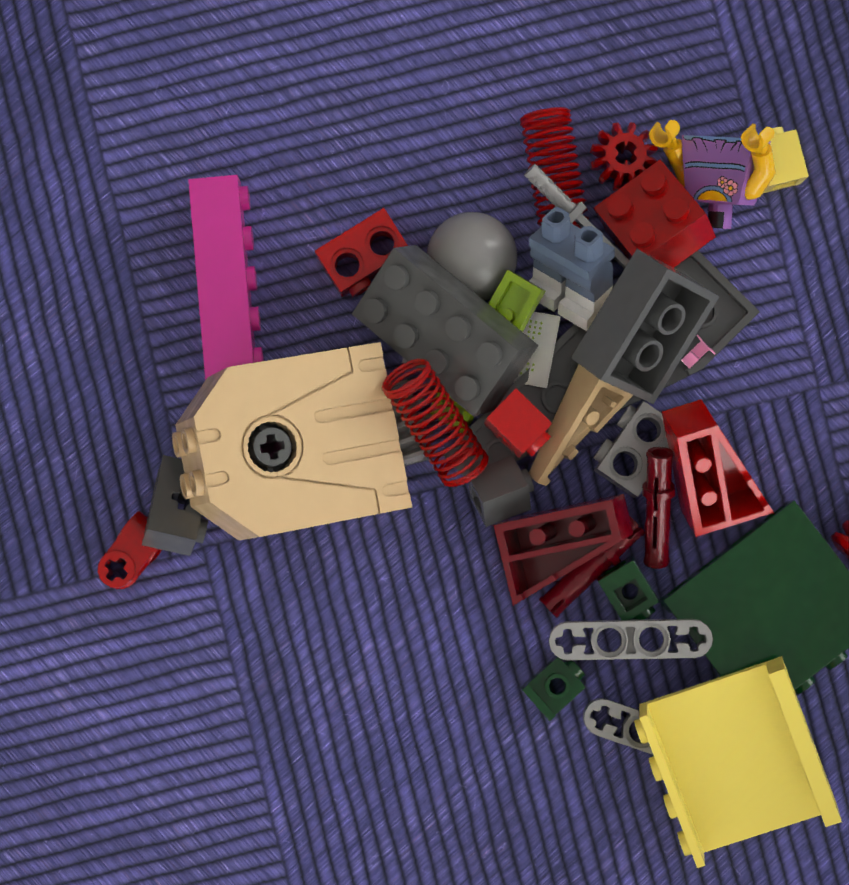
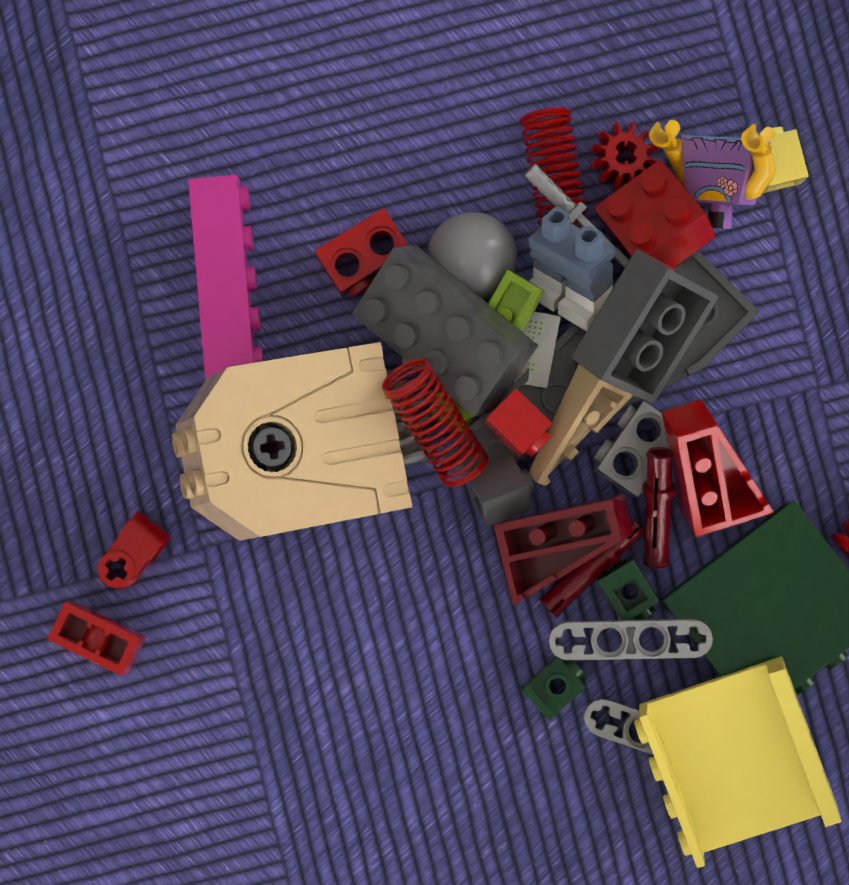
dark grey brick [142,455,208,556] -> none
bright pink piece [681,334,716,369] -> none
none -> red brick [47,601,147,676]

